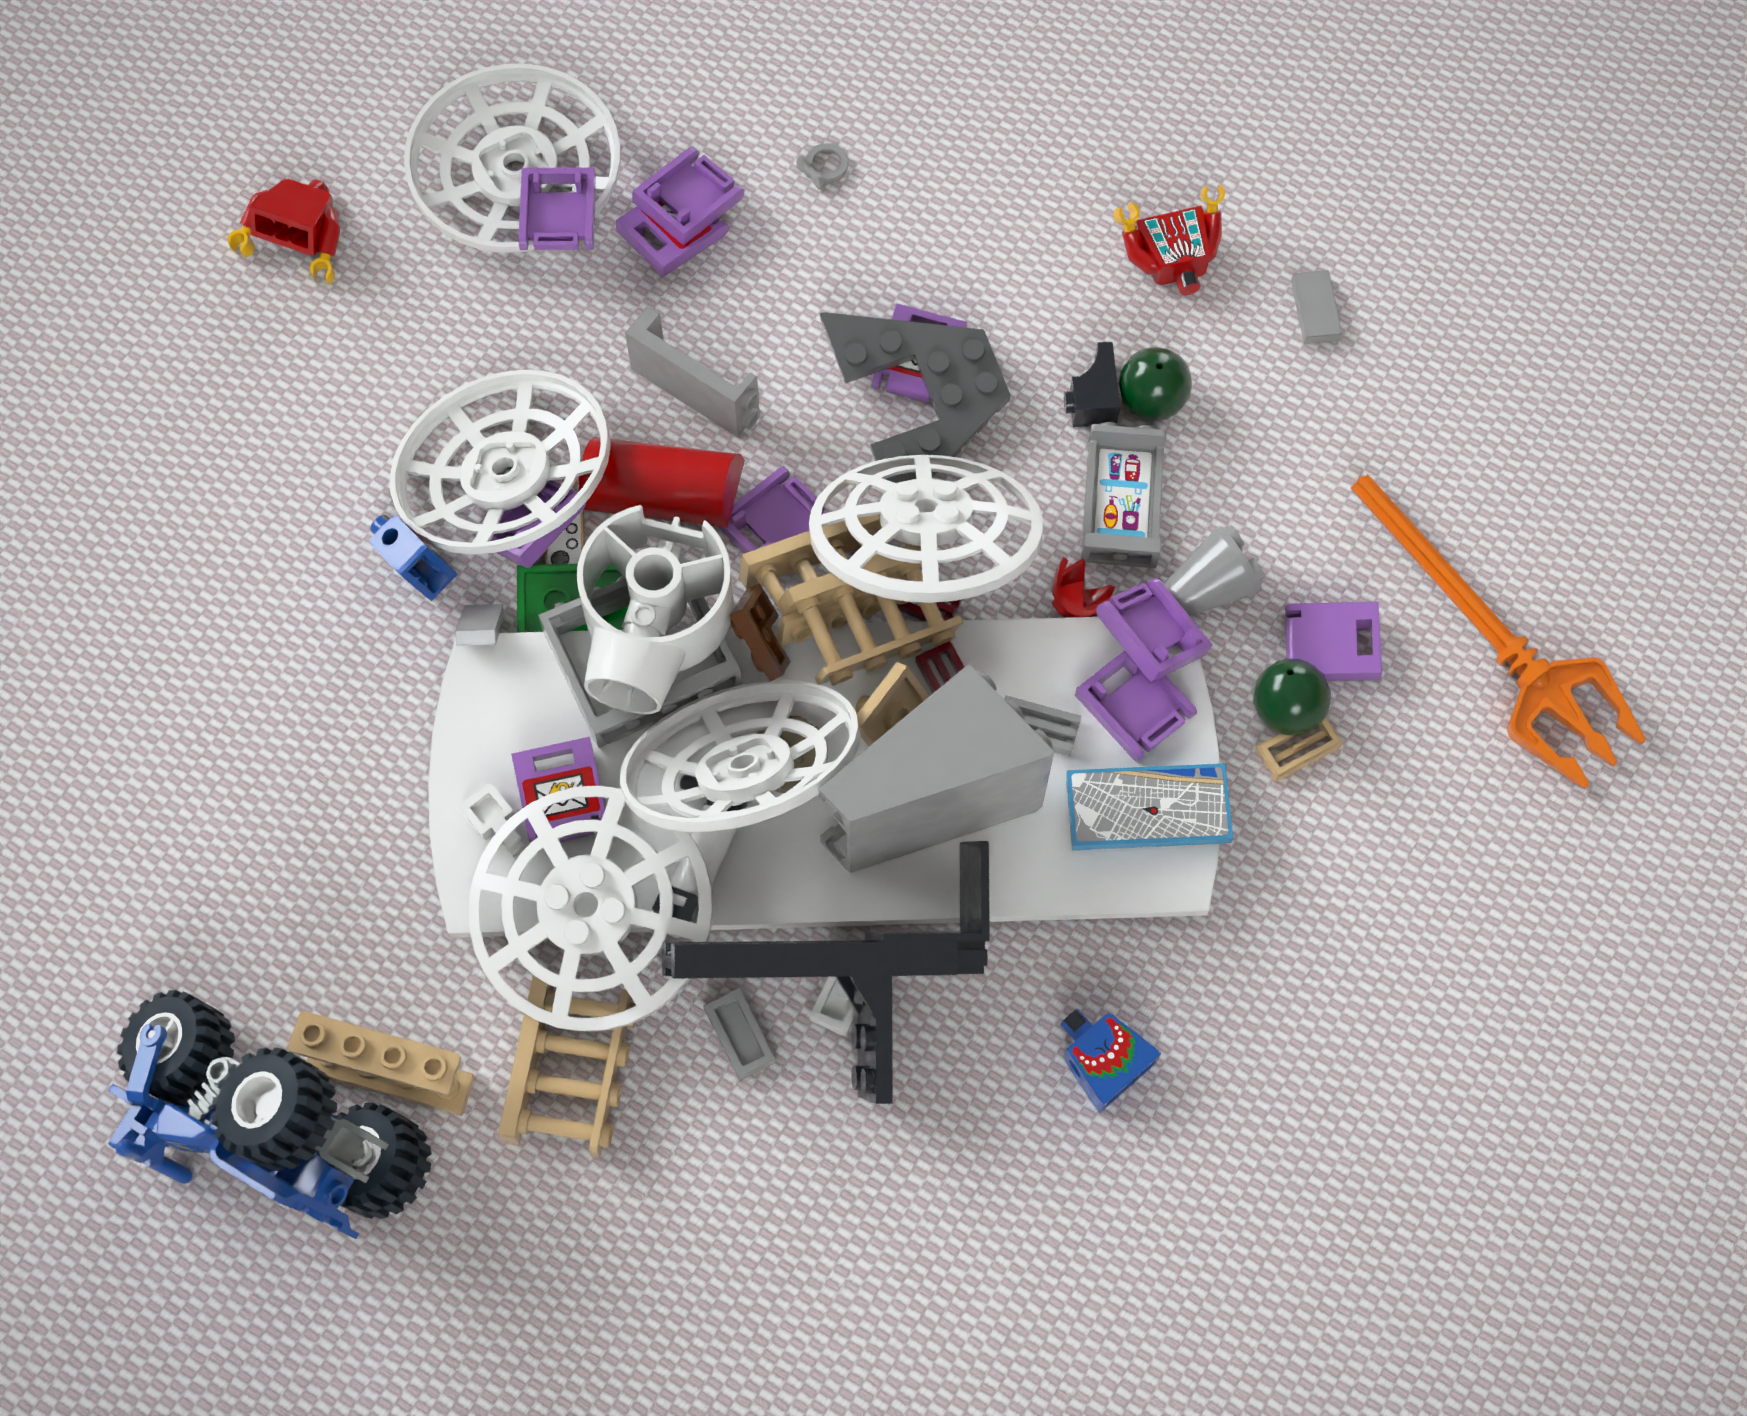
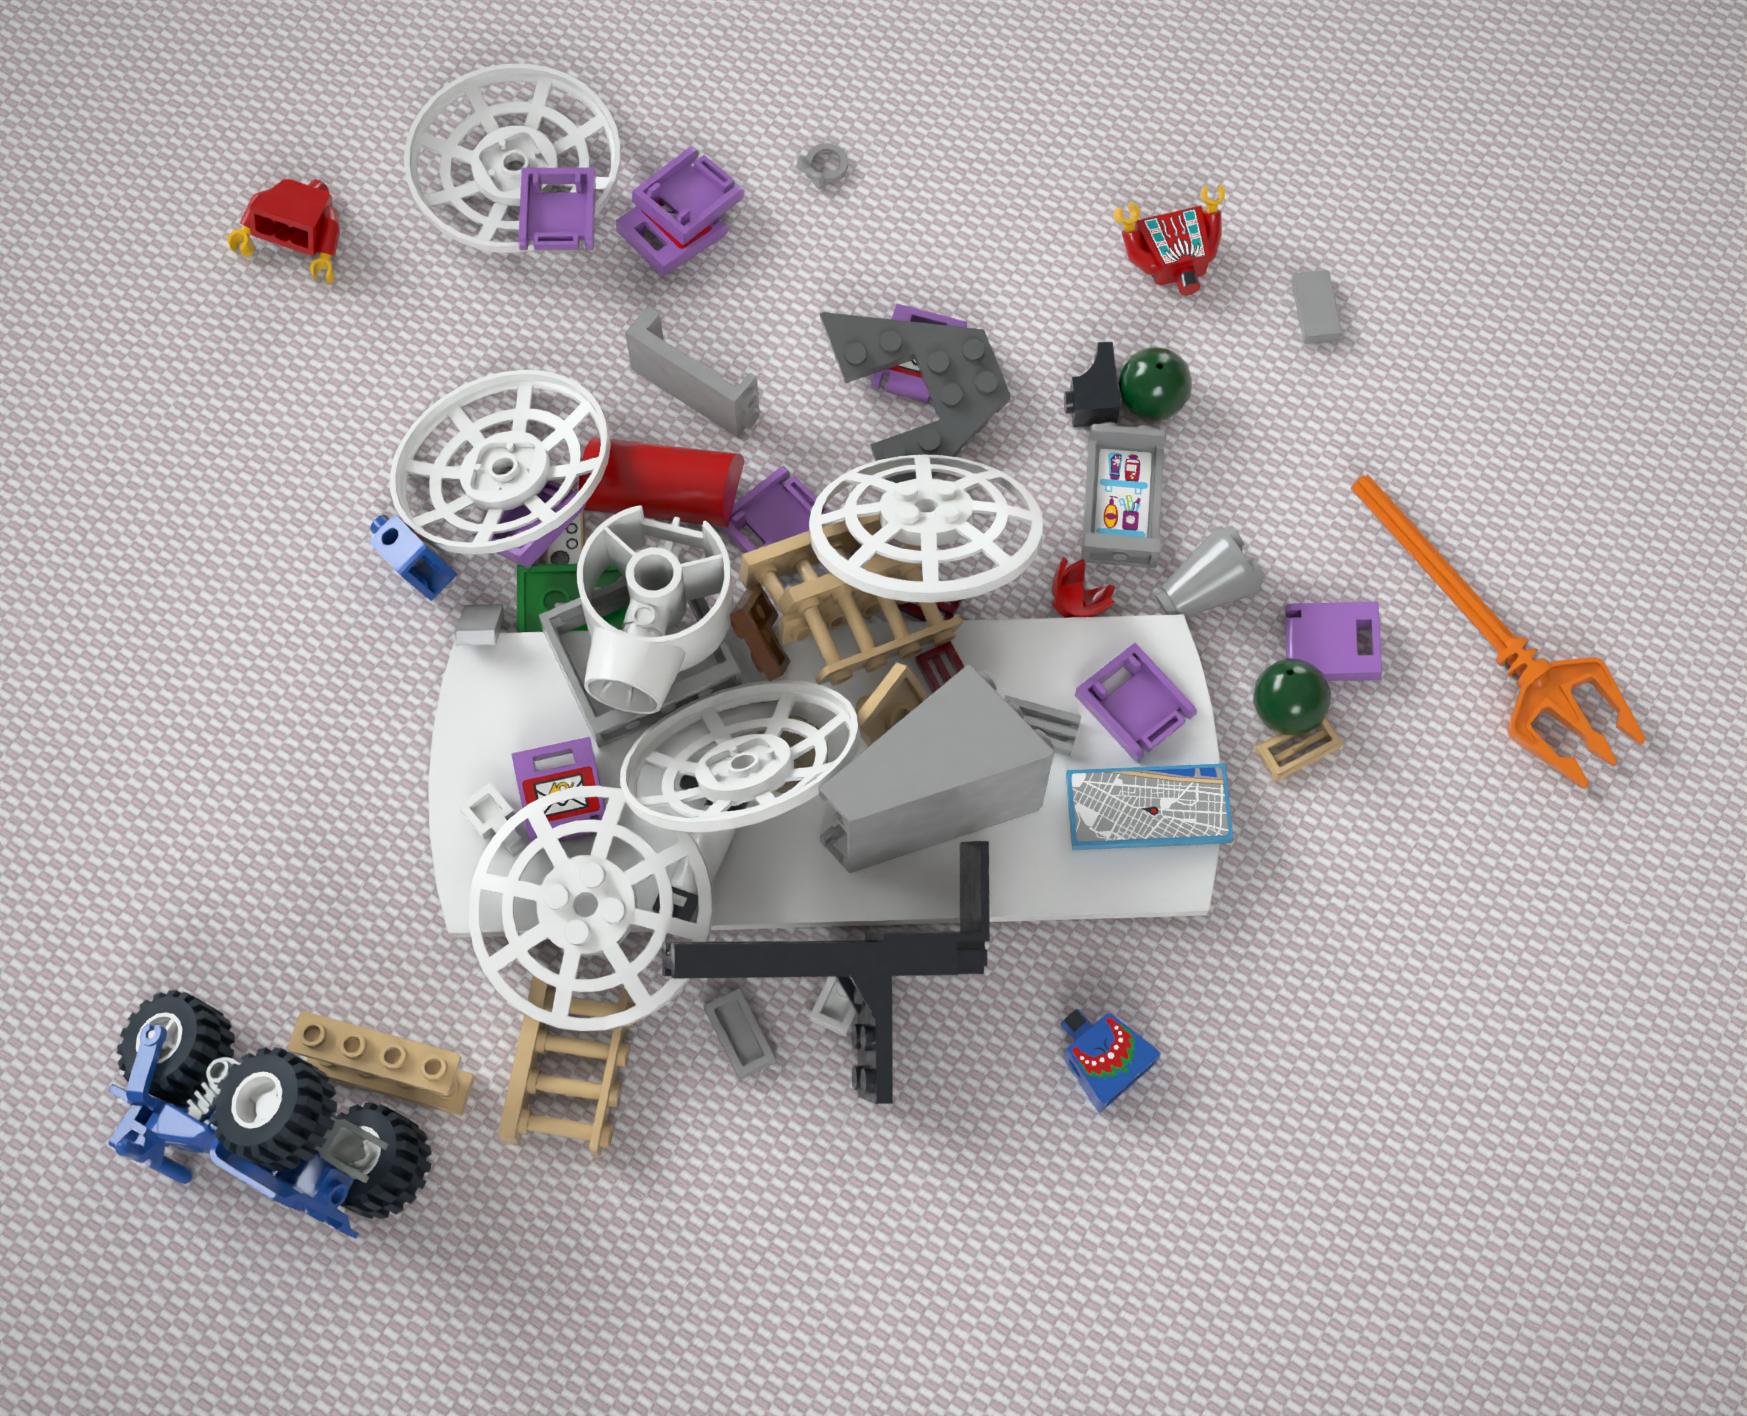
medium lavender container [1096,578,1213,683] -> none

